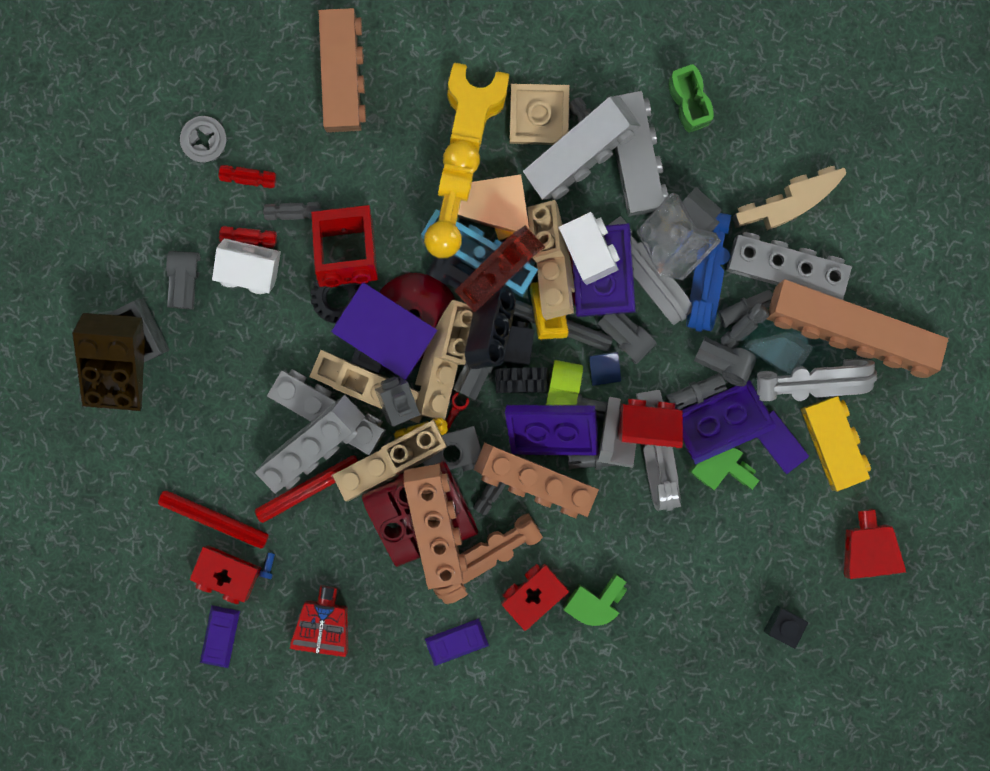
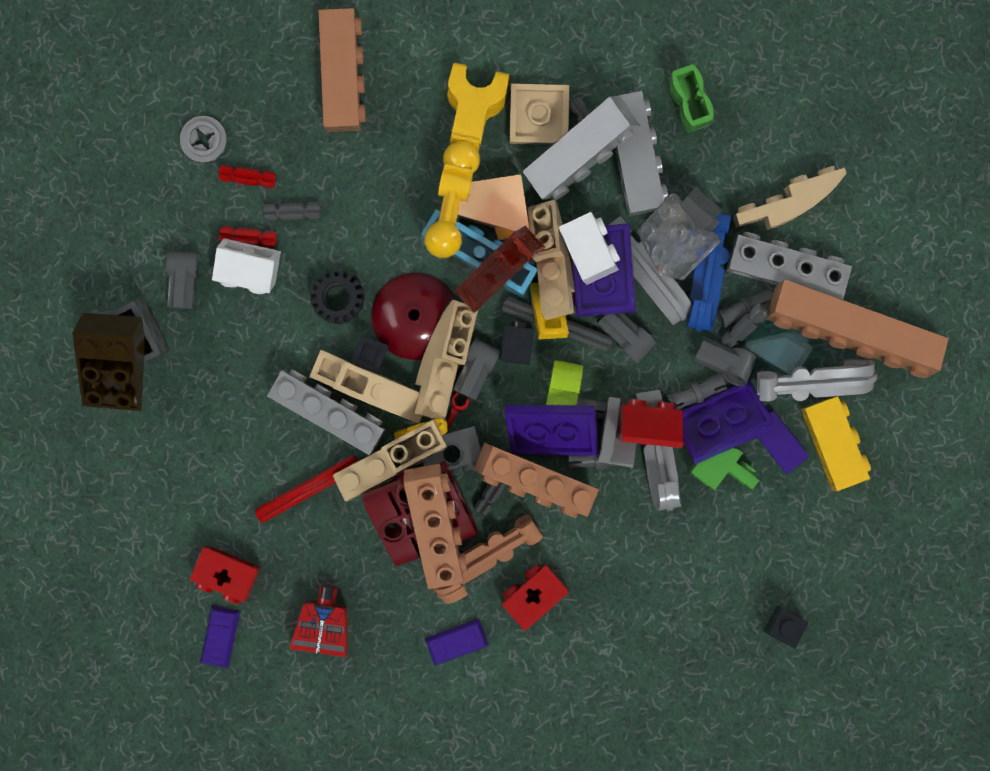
red axle [158,491,269,549] -> none
light grey brick [255,395,365,494] -> none
blue piece [259,553,275,579] -> none
red window [311,205,378,287] -> none
dark purple tile [331,283,438,380] -> none
dark grey brick [375,377,420,426] -> none
black piece [425,255,488,300] -> none
black beam [465,287,516,369] -> none
black tyre [495,368,549,393] -> none
bright green brick [563,573,627,626] -> none
dark blue slope [588,352,621,386] -> none
red torso [844,509,906,579] -> none

